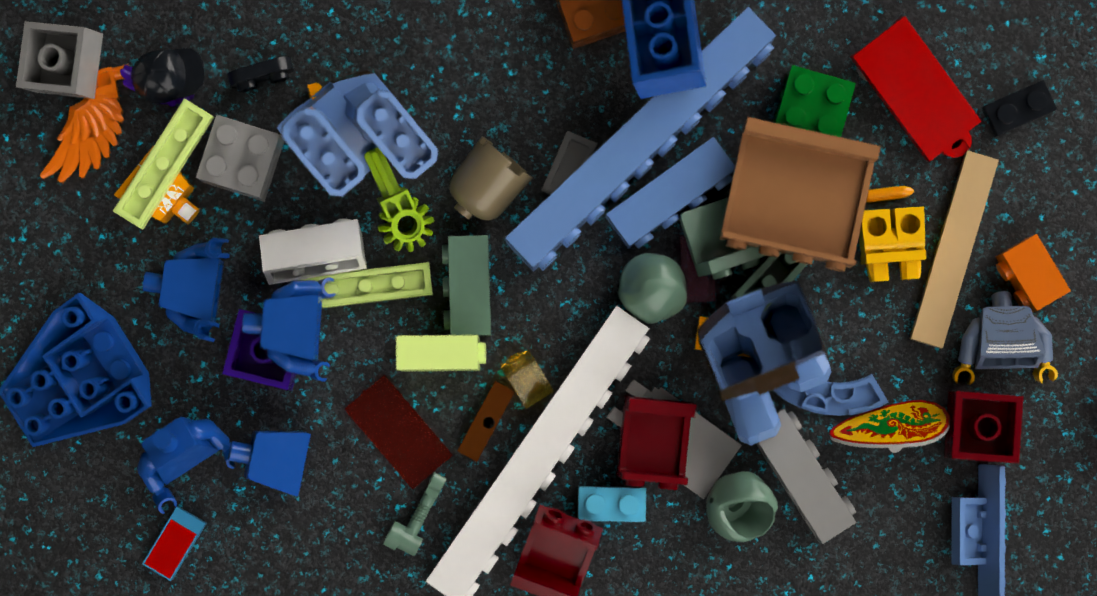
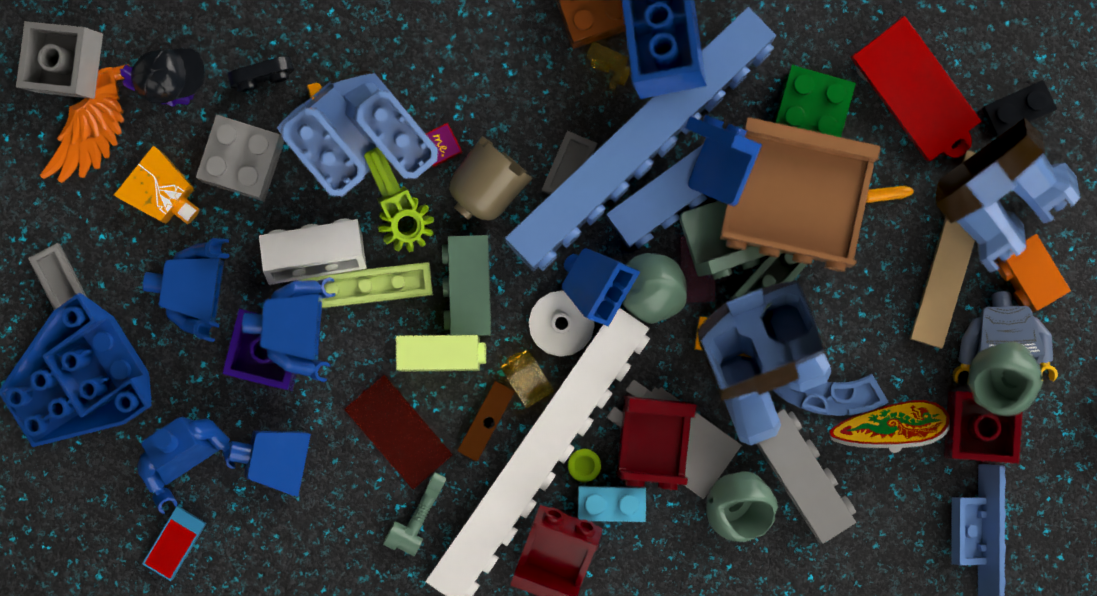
yellowish green tile [113,98,214,230] -> none
yellow hips [859,206,926,282] -> none
none -> light grey tile [28,243,87,310]
none -> magenta tile [426,123,463,168]
none -> white plate [529,291,595,357]
none -> blue torso [562,248,640,327]
none -> lime tile [568,449,601,482]
none -> clear yellow bracket [587,41,631,92]
none -> blue bracket [685,115,762,206]
none -> medium blue piece [936,118,1080,273]
none -> sand green piece [968,342,1043,416]

